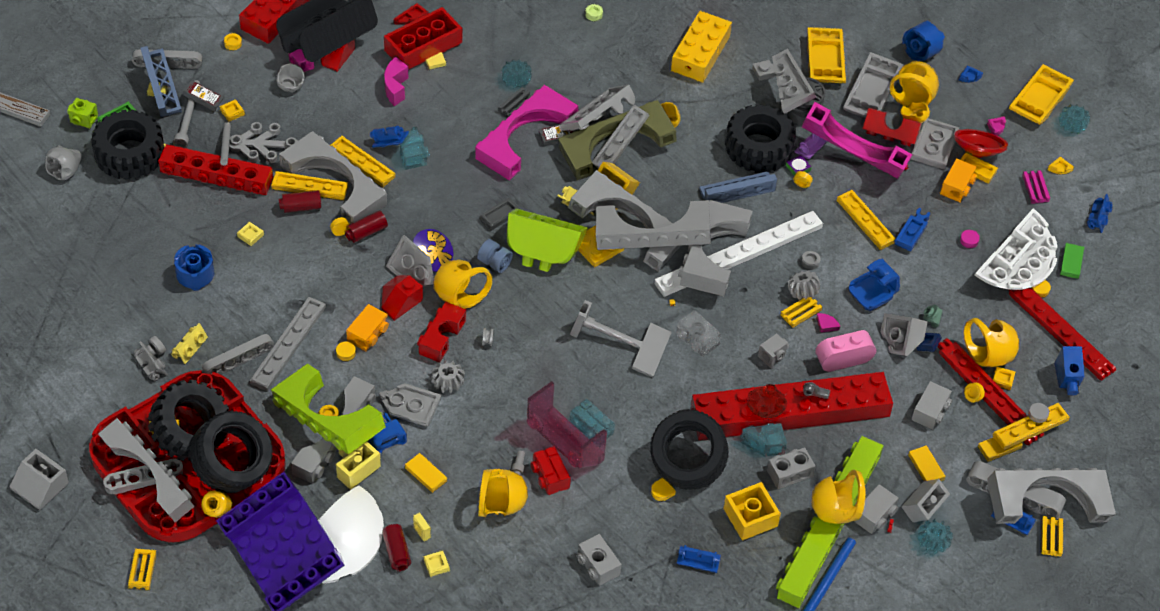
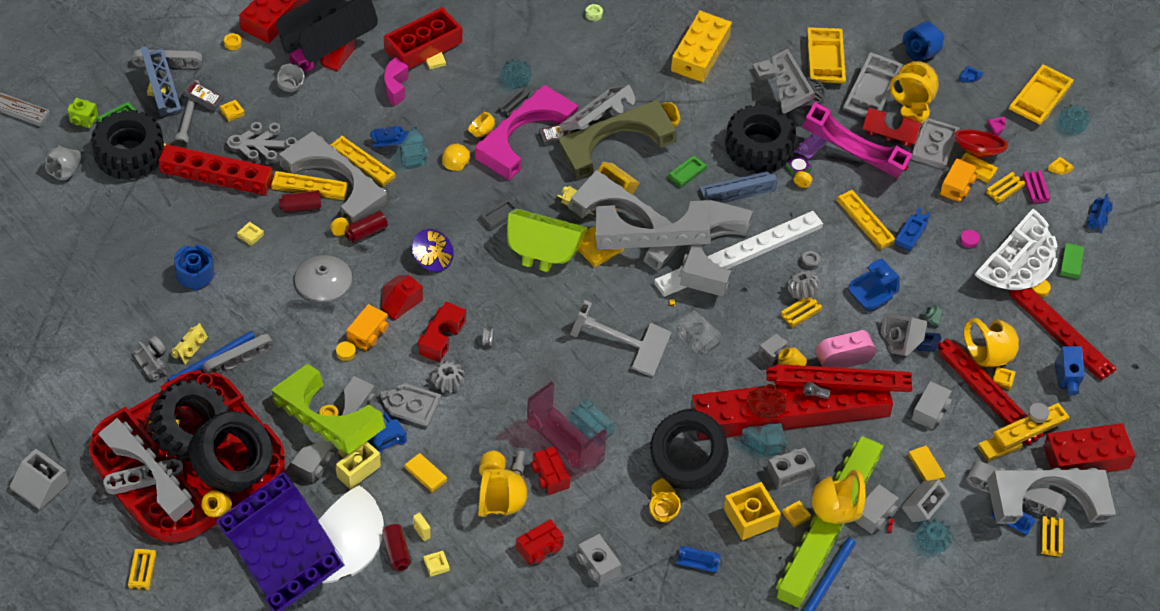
light grey bar [220,122,231,166] -> none
light grey tile [250,297,326,392] -> none
light grey tile [386,235,434,286] -> none
red tile [393,3,429,25] -> none
yellow piece [434,259,492,309] -> none
sand blue wheel [477,239,513,273] -> none
light grey tile [592,105,650,169] -> none
dark pink tile [816,313,840,333] -> none
yellow tile [964,382,985,402] -> none
none -> blue piece [167,331,255,382]
none -> light grey dish [295,255,352,303]
none -> yellow hair [442,143,470,171]
none -> yellow hair [468,112,495,138]
none -> yellow head [479,450,506,476]
none -> red brick [516,519,564,565]
none -> yellow hair [649,491,681,522]
none -> bright green tile [668,155,707,188]
none -> red hinge [766,364,913,392]
none -> yellow head [778,347,807,366]
none -> yellow tile [782,500,811,527]
none -> yellow tile [986,172,1025,204]
none -> red brick [1043,423,1136,472]

